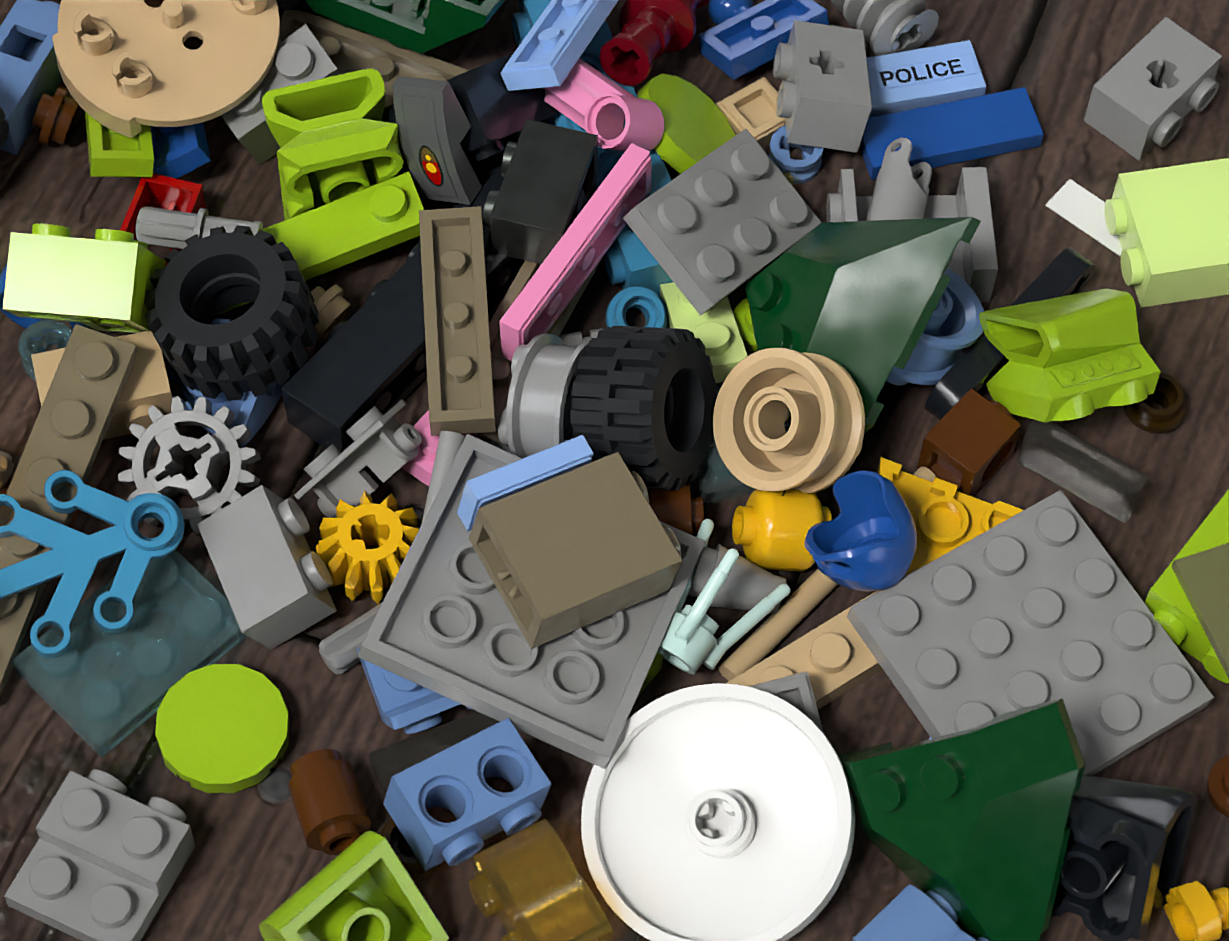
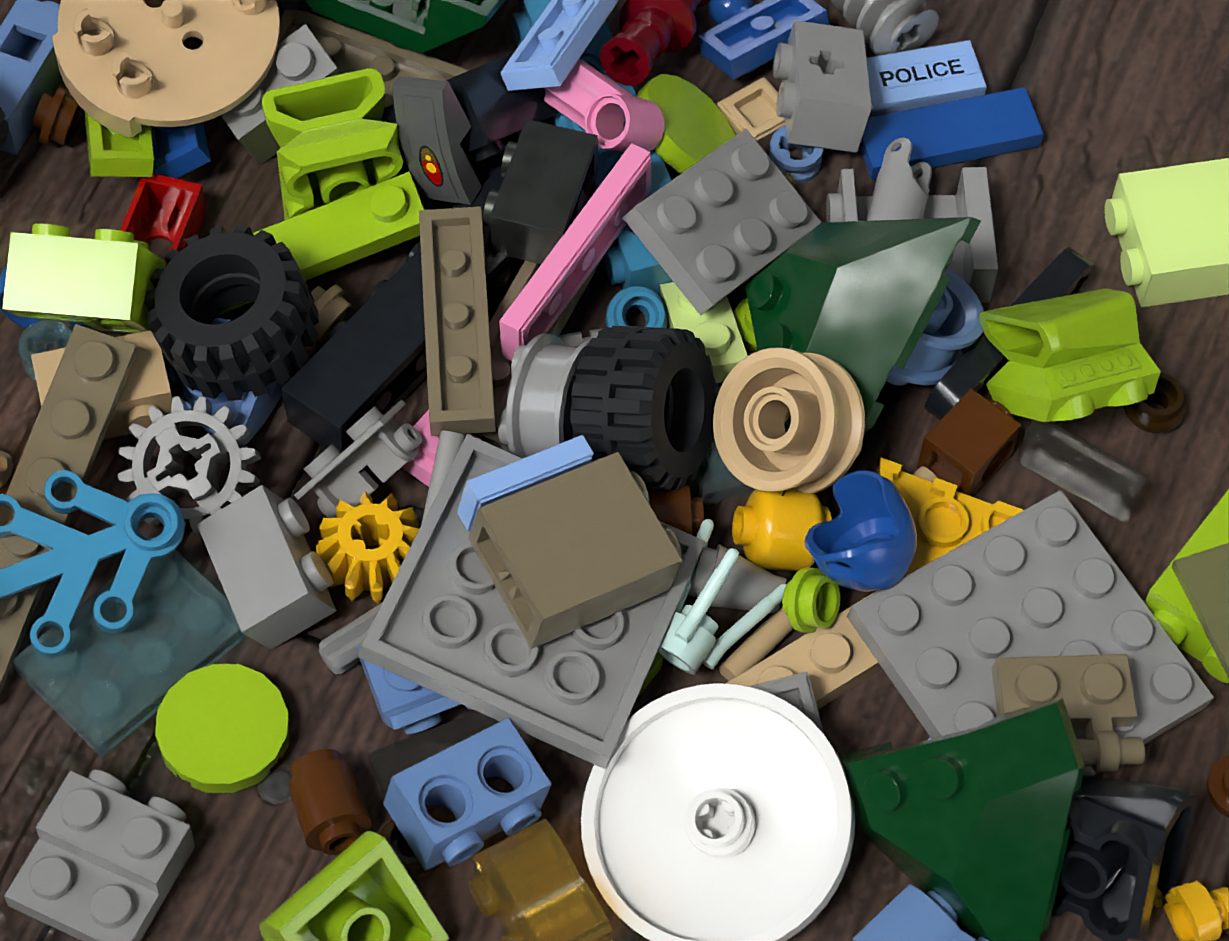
light grey axle [135,207,263,249] -> none
white sticker [1045,179,1122,257] -> none
light grey brick [1084,17,1222,161] -> none
none -> lime plate [782,567,840,633]
none -> dark tan plate [991,654,1145,773]

